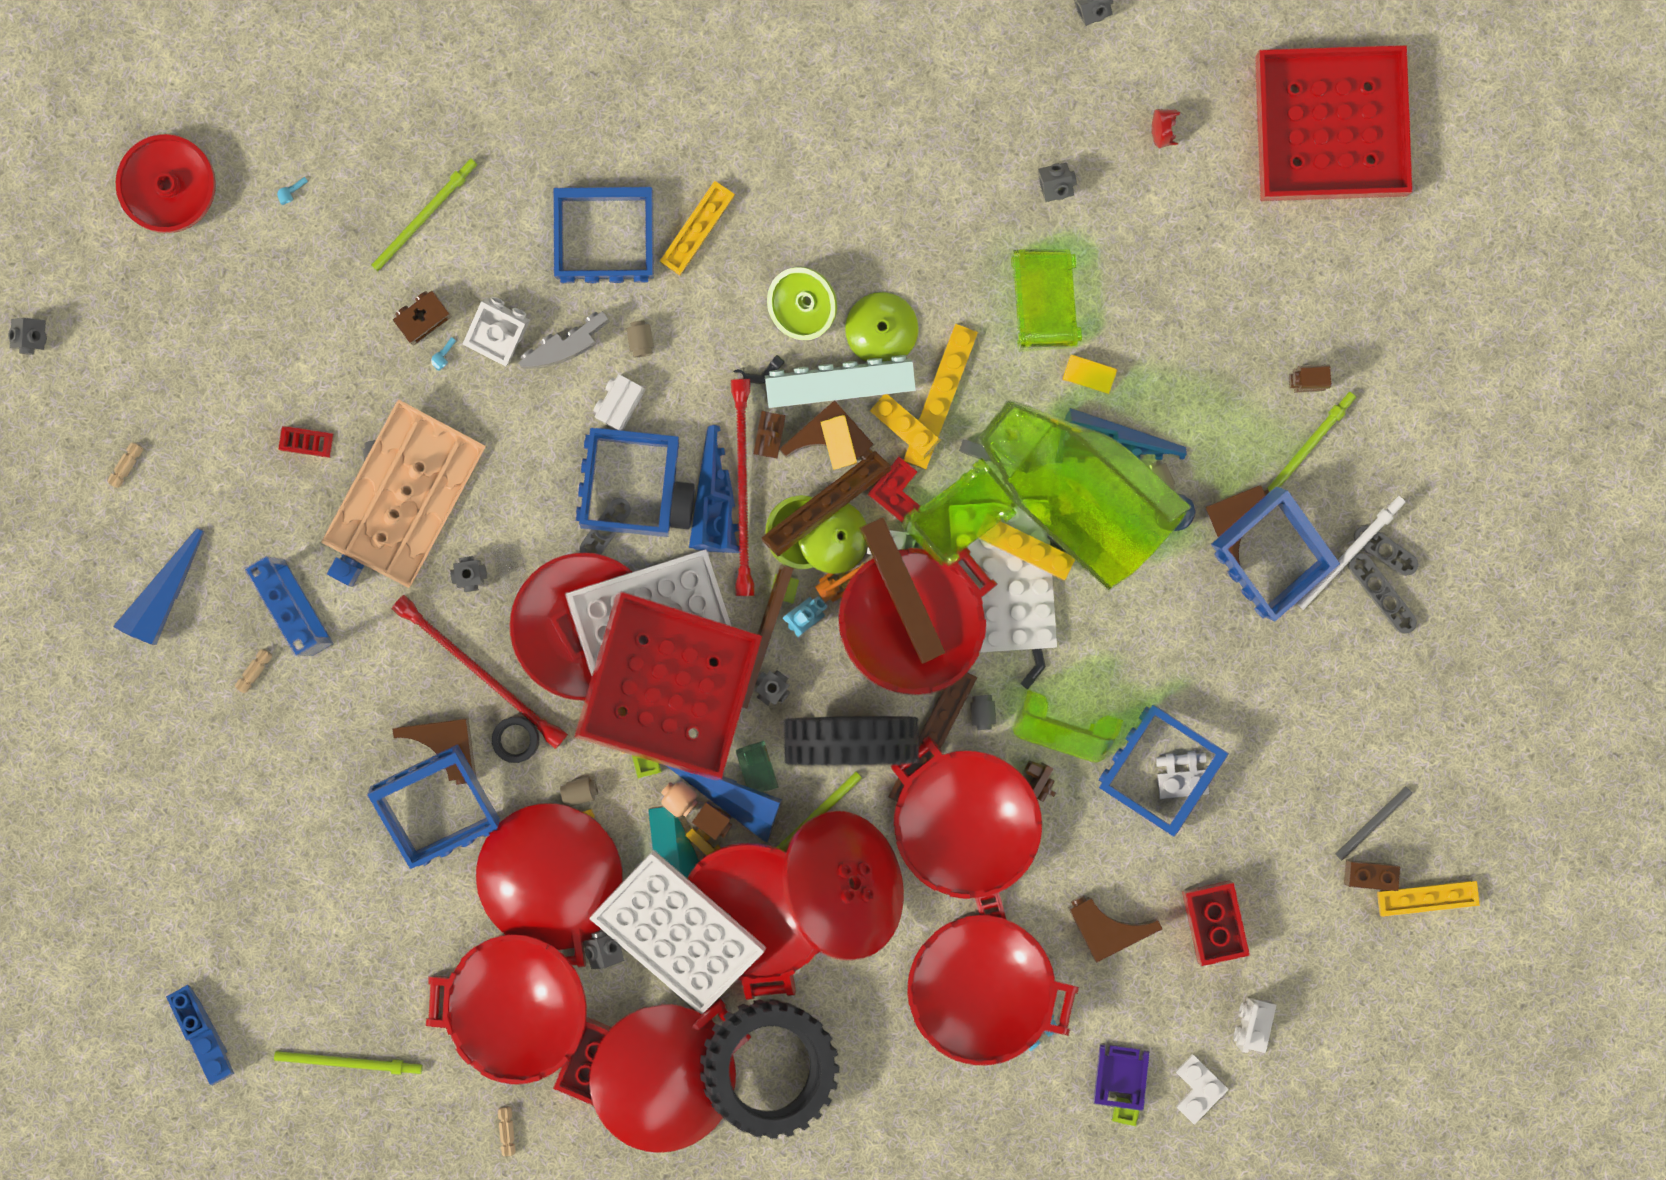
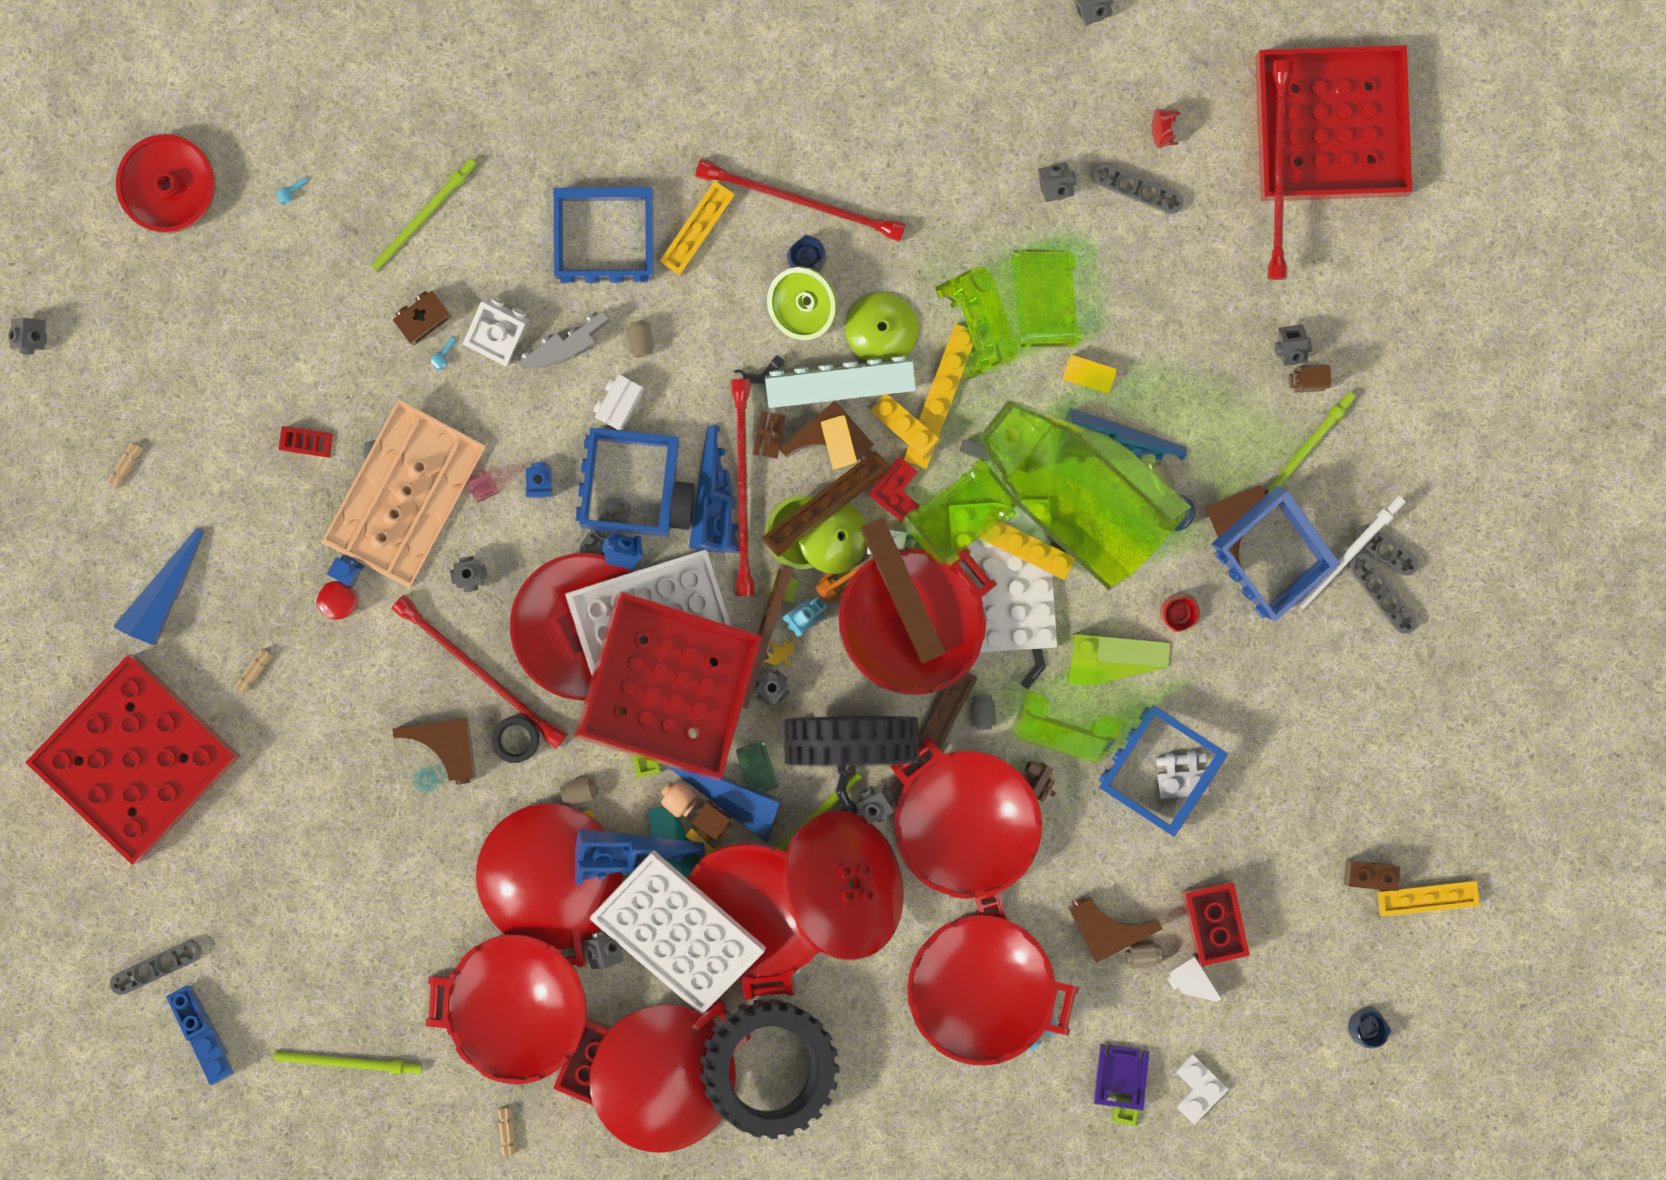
blue window [245,556,334,656] -> none
blue window [367,744,500,869] -> none
white bracket [1233,997,1277,1053] -> none
dark grey bar [1335,786,1412,861] -> none
none -> red container [25,655,241,865]
none -> dark grey beam [110,940,202,995]
none -> red hair [316,581,360,620]
none -> clear light blue plate [413,768,438,793]
none -> clear pink tile [467,469,500,503]
none -> blue brick [526,462,553,498]
none -> blue wedge [575,829,705,885]
none -> blue brick [602,533,643,570]
none -> red hose [695,158,906,242]
none -> yellow piece [763,635,796,667]
none -> dark blue hair [786,234,827,272]
none -> black arm [836,766,858,814]
none -> dark grey brick [856,782,897,824]
none -> clear neon green windscreen [935,267,1018,380]
none -> lime wedge [1068,634,1170,686]
none -> dark grey beam [1092,163,1183,214]
none -> dark tan brick [1124,942,1162,969]
none -> red hair [1160,593,1200,632]
none -> white slope [1167,955,1221,1002]
none -> red hose [1267,60,1293,280]
none -> dark grey brick [1275,324,1312,366]
none -> dark blue hair [1348,1007,1392,1049]

